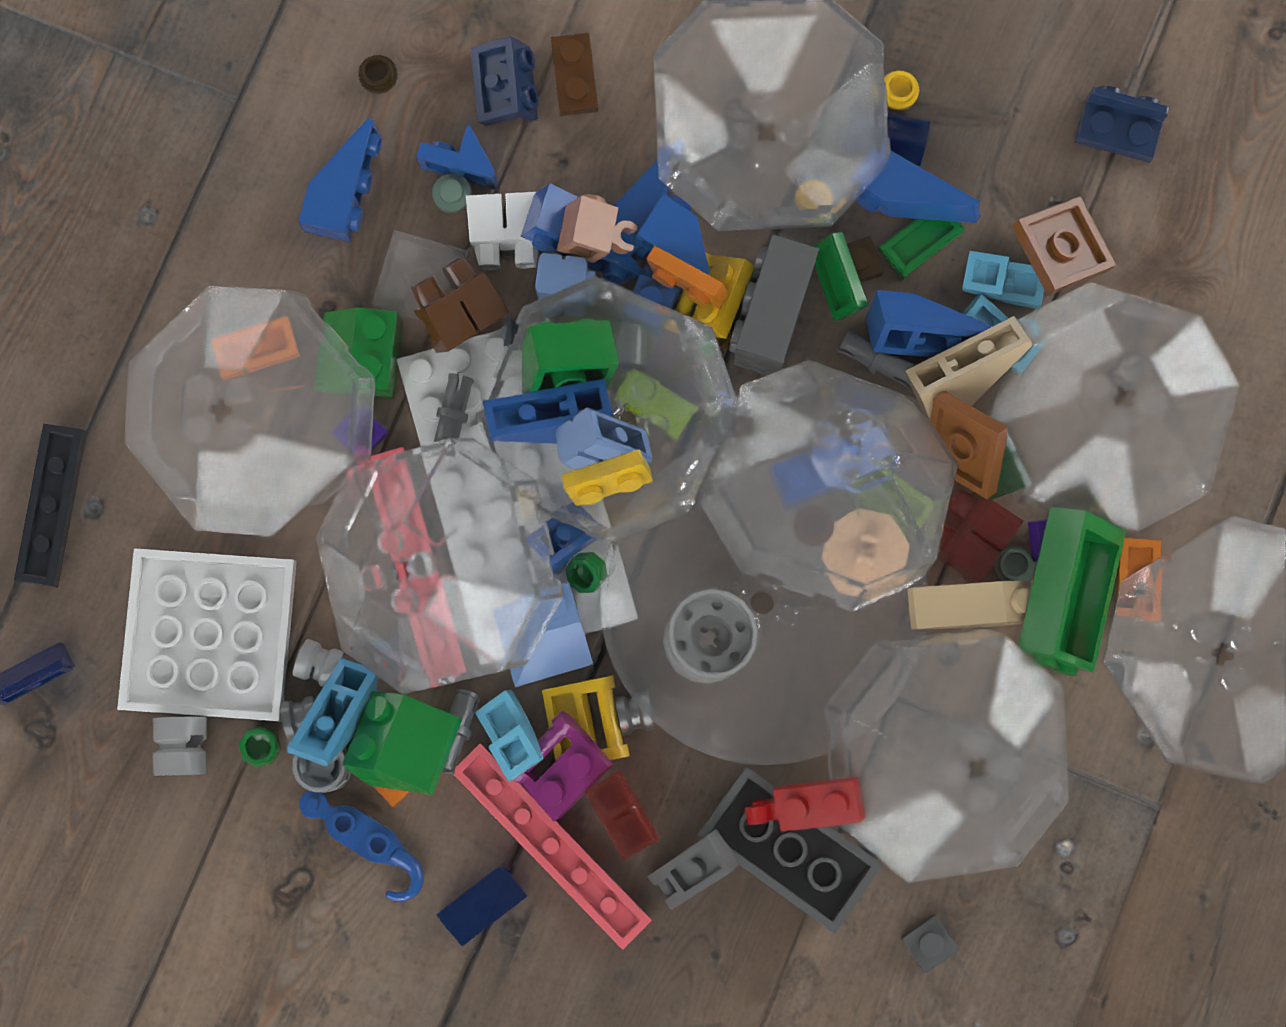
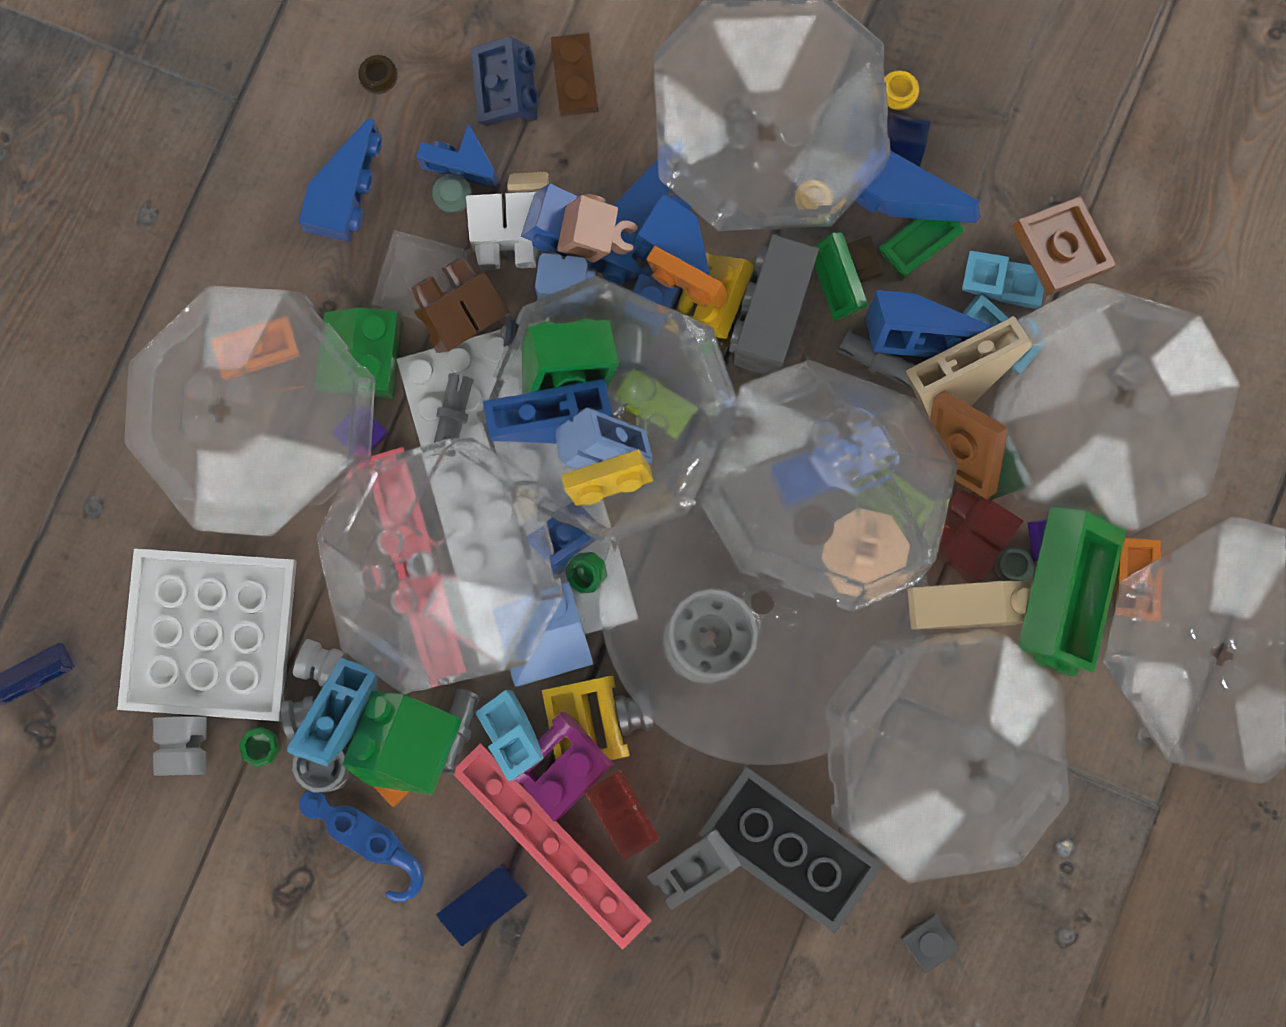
black plate [14,423,87,588] -> none
red plate [745,777,866,831] -> none
dark blue bracket [1074,86,1170,163] -> none
none -> tan slope [508,172,549,193]

